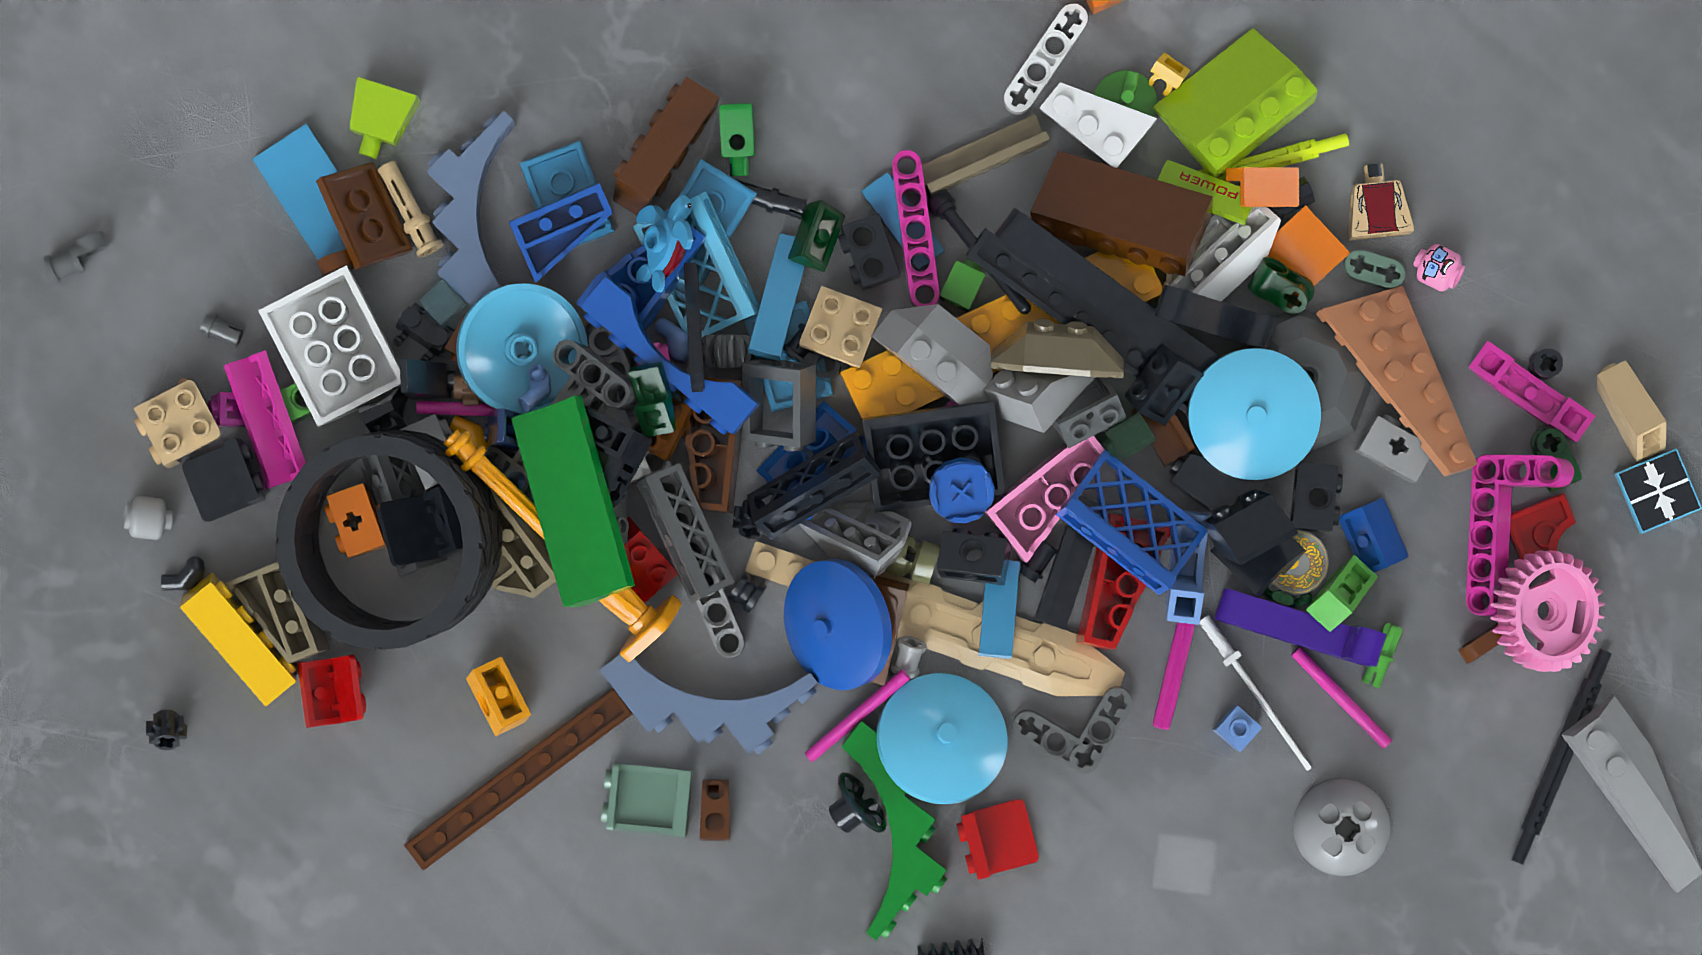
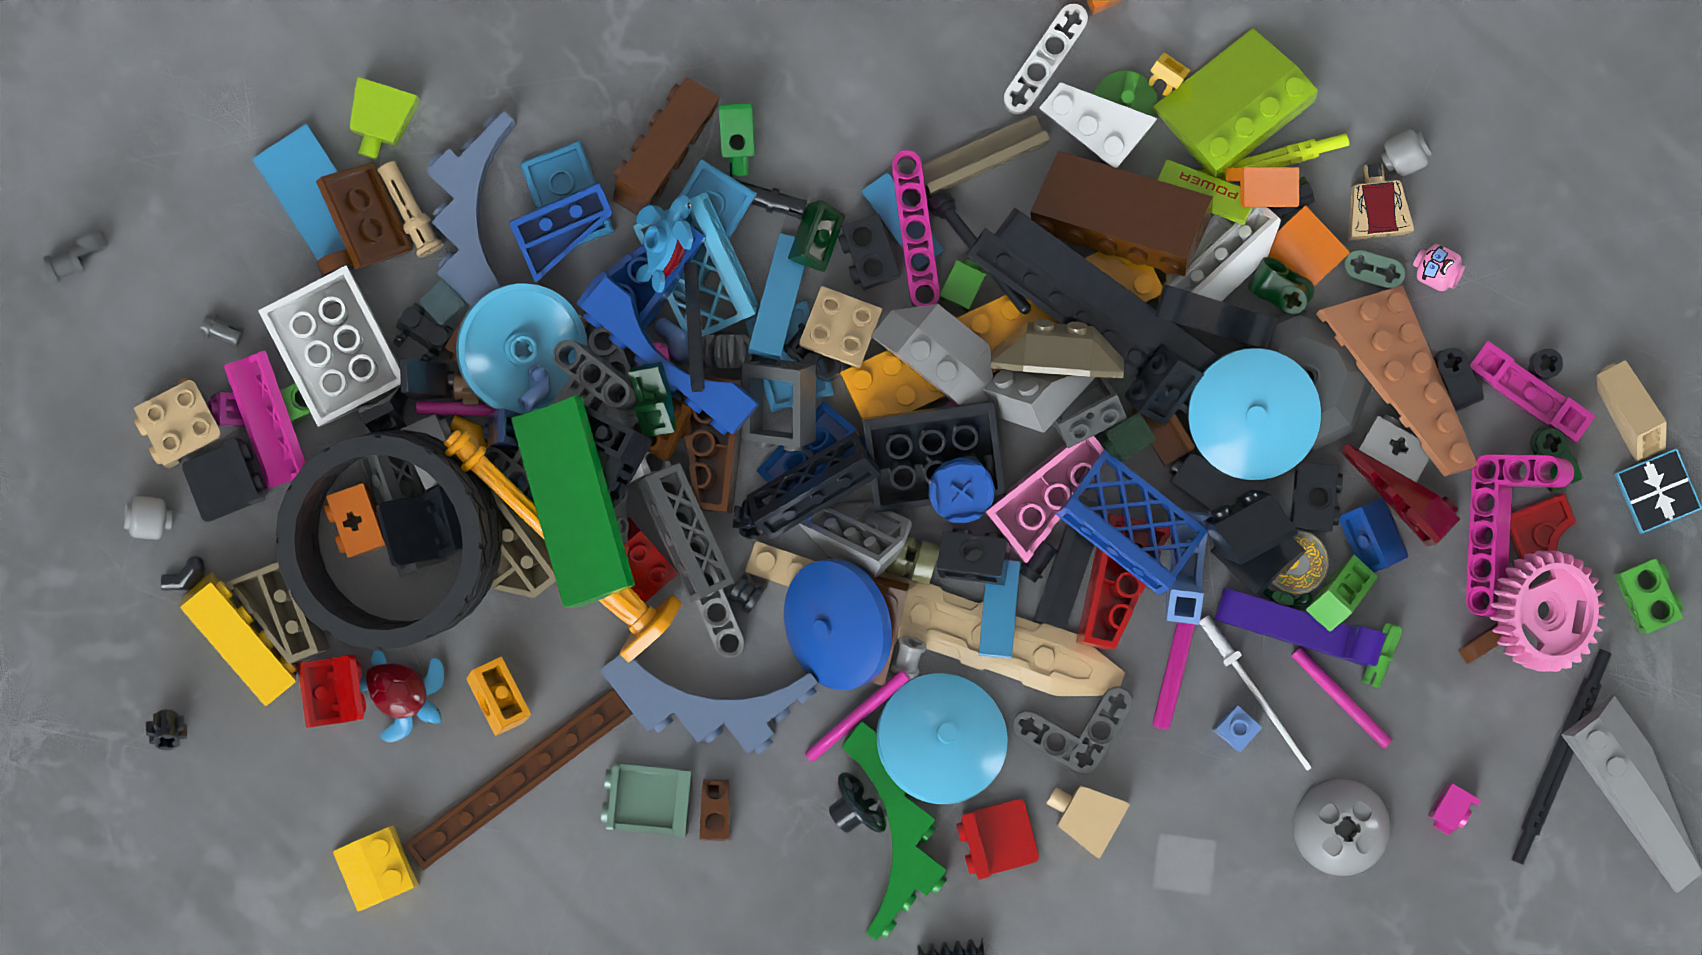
none -> yellow slope [333,825,419,912]
none -> animal [359,650,444,742]
none -> tan torso [1046,785,1130,859]
none -> dark red wedge [1339,443,1460,546]
none -> light grey head [1381,128,1432,177]
none -> dark pink brick [1428,782,1481,836]
none -> black piece [1433,348,1484,412]
none -> bright green brick [1614,558,1683,634]

